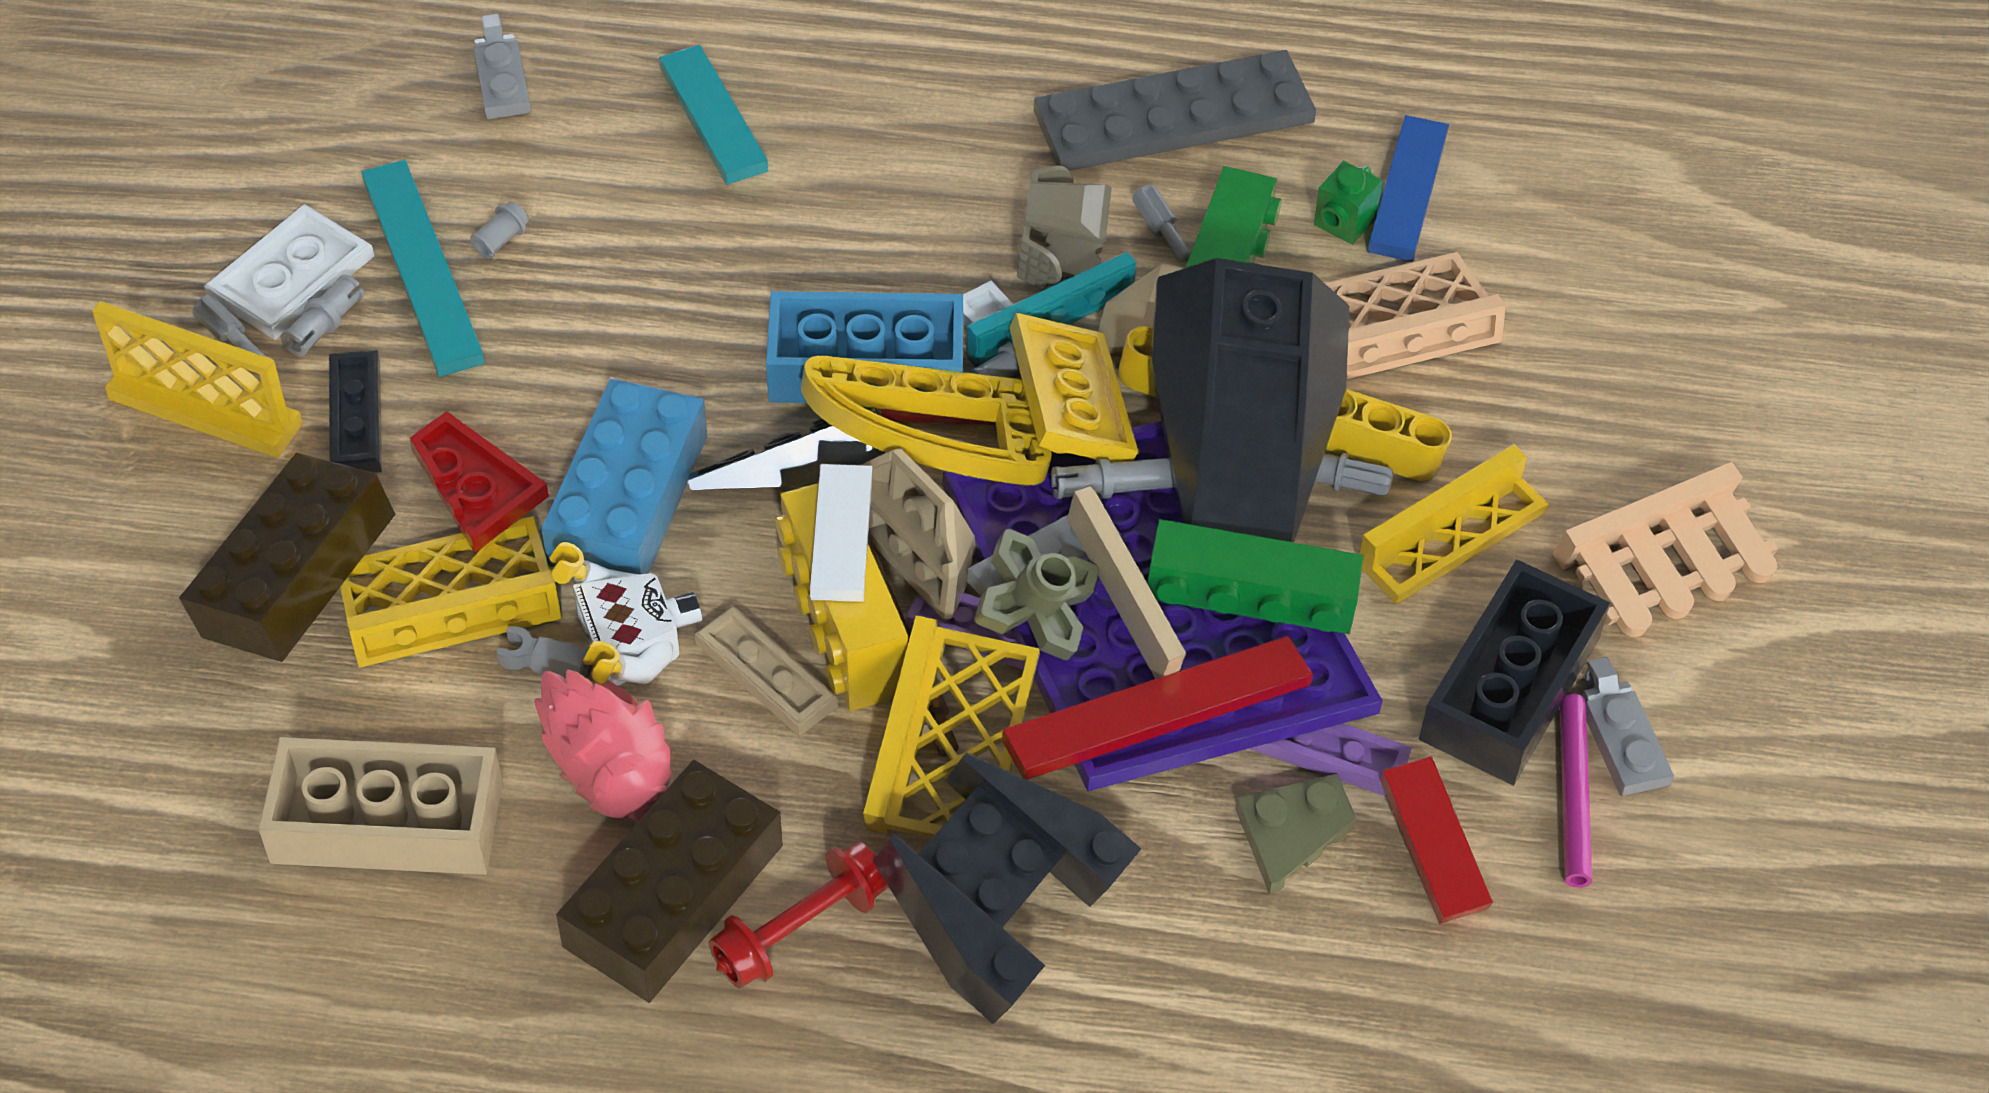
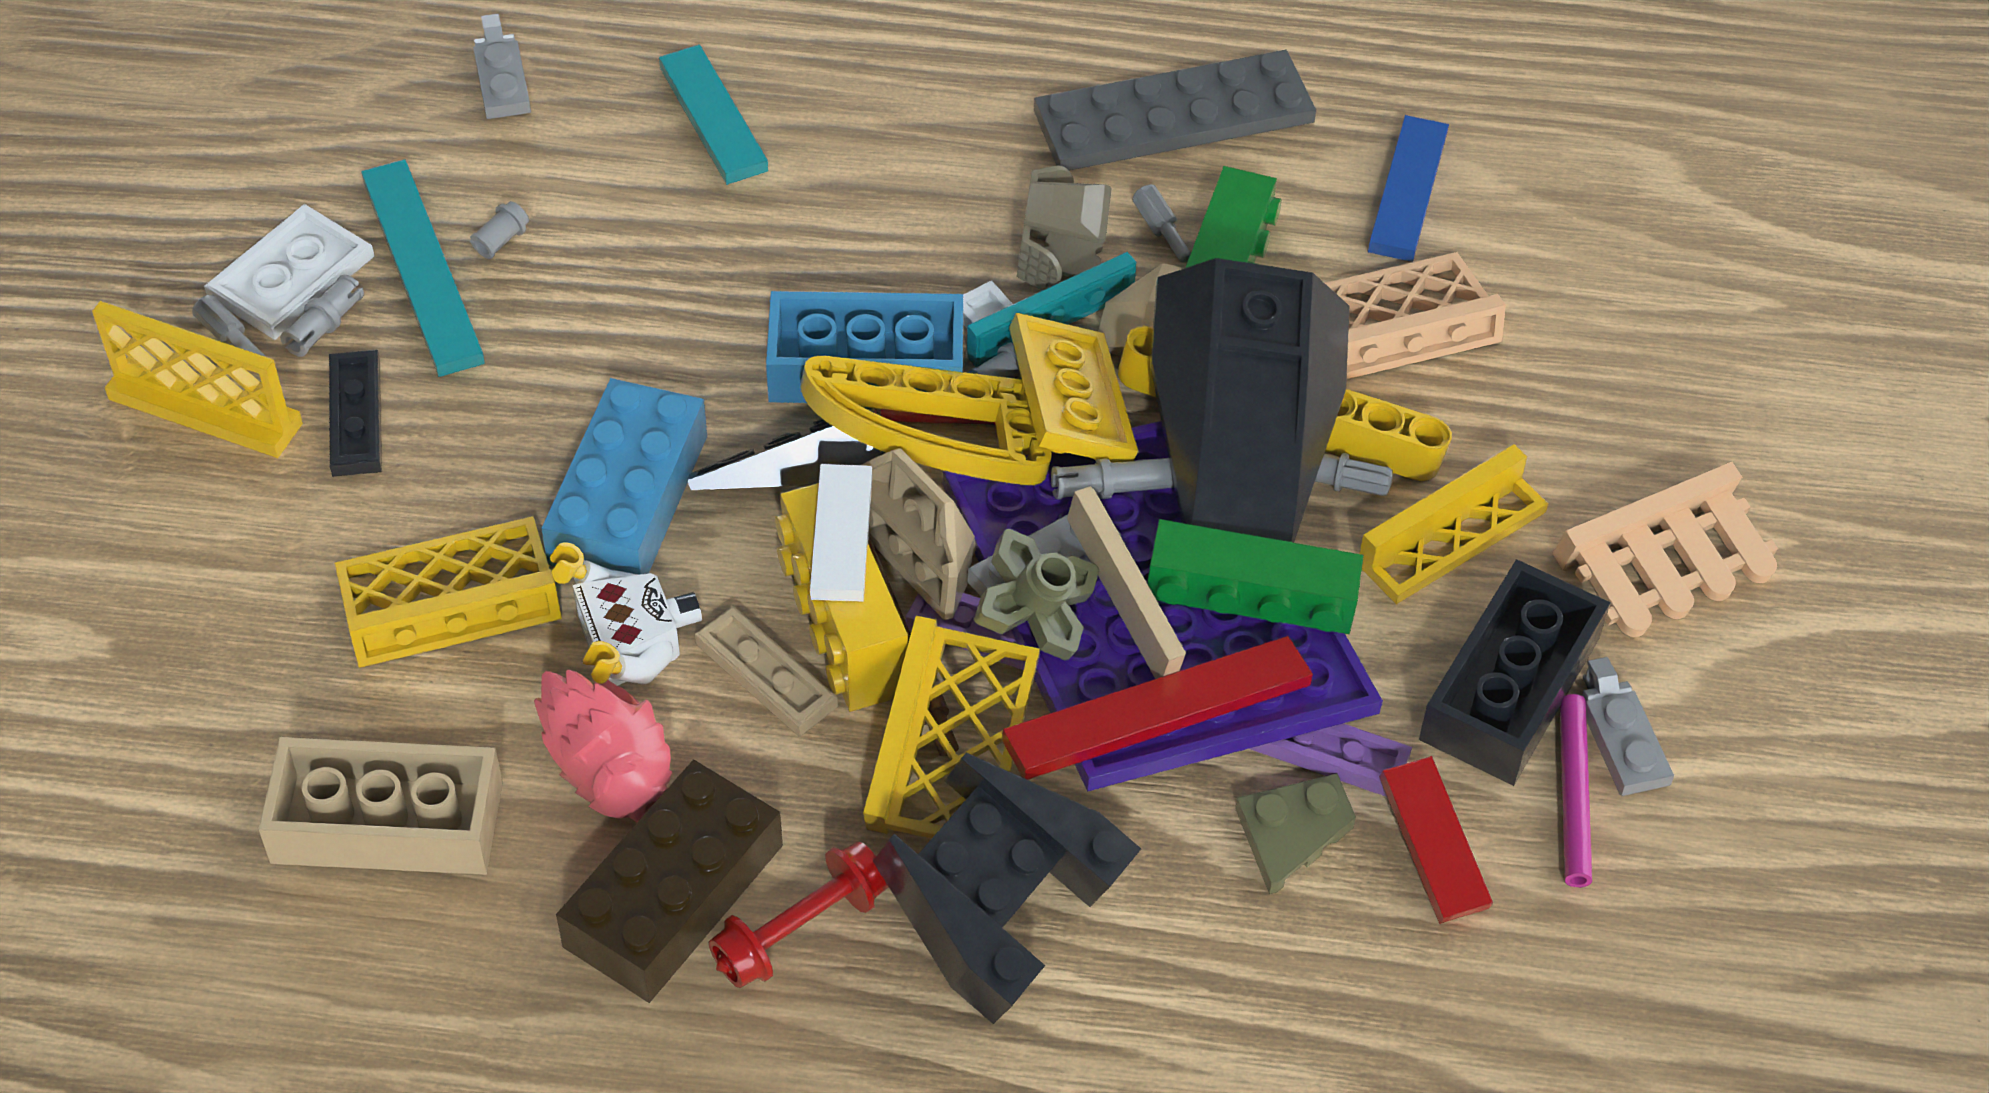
dark brown brick [179,453,396,662] -> none
red wing [410,411,549,553] -> none
light grey bar [496,626,592,678] -> none
green brick [1314,160,1383,245] -> none

